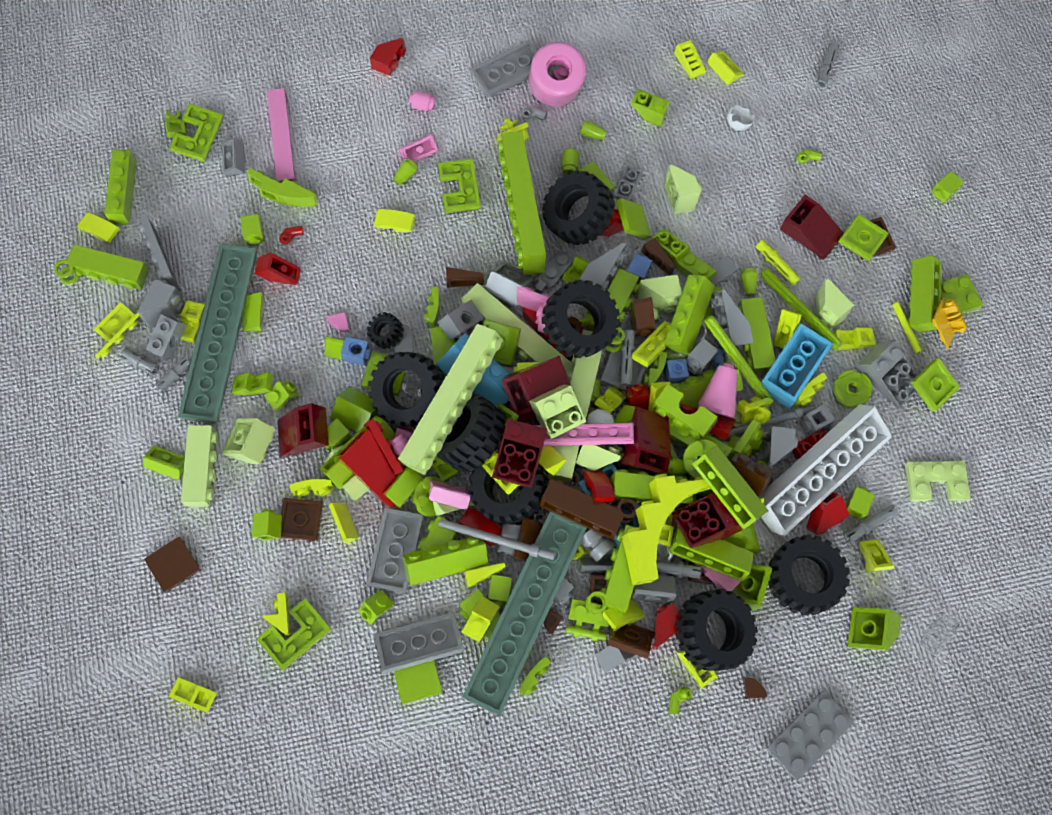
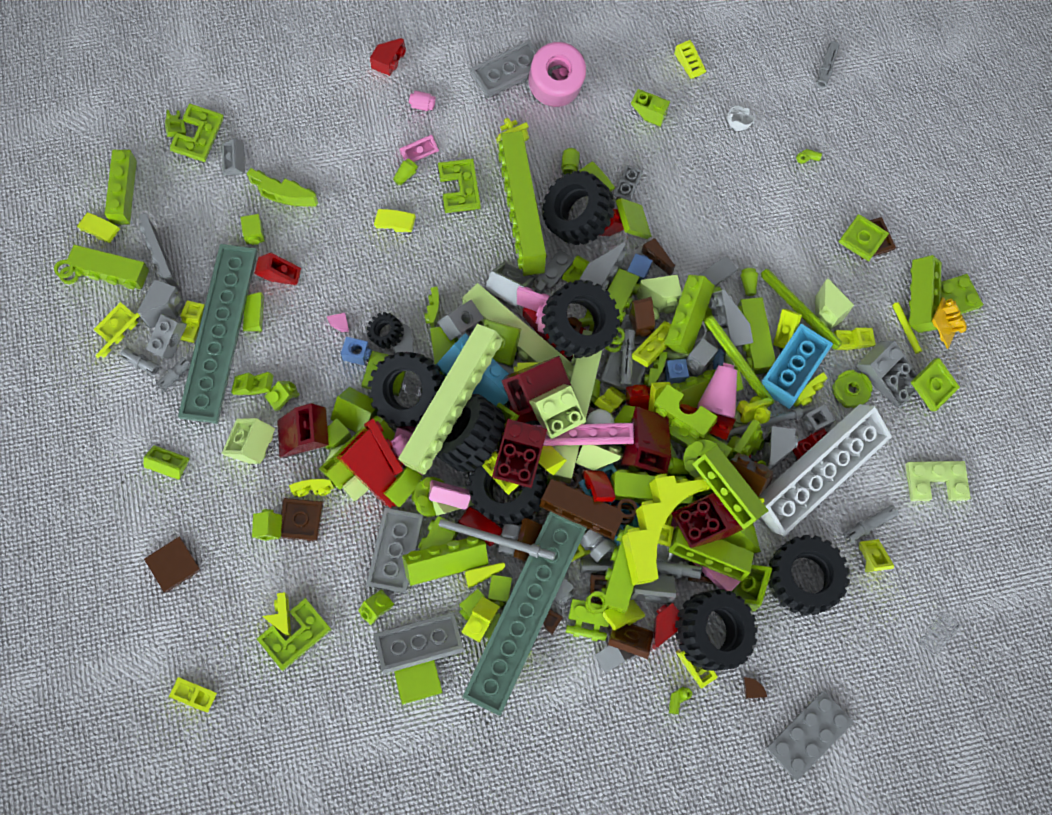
yellowish green brick [181,425,218,507] -> none
bright pink tile [267,88,295,183] -> none
red arm [279,226,304,245] -> none
lime slope [325,336,344,360] -> none
neon yellow slope [329,503,359,544] -> none
lime plate [432,456,459,482] -> none
reddish brown slope [446,267,484,288] -> none
lime slope [519,656,551,696] -> none
light grey arm [521,106,548,120] -> none
lime cone [580,120,607,141] -> none
lime slope [651,228,717,281] -> none
yellowish green slope [664,164,702,214] -> none
neon yellow slope [707,51,744,85] -> none
neon yellow pin [755,239,801,286] -> none
dark red slope [780,195,844,260] -> none
red slope [806,492,850,535] -> none
lime brick [846,486,875,520] -> none
lime slope [848,607,901,651] -> none
lime brick [931,171,965,203] -> none

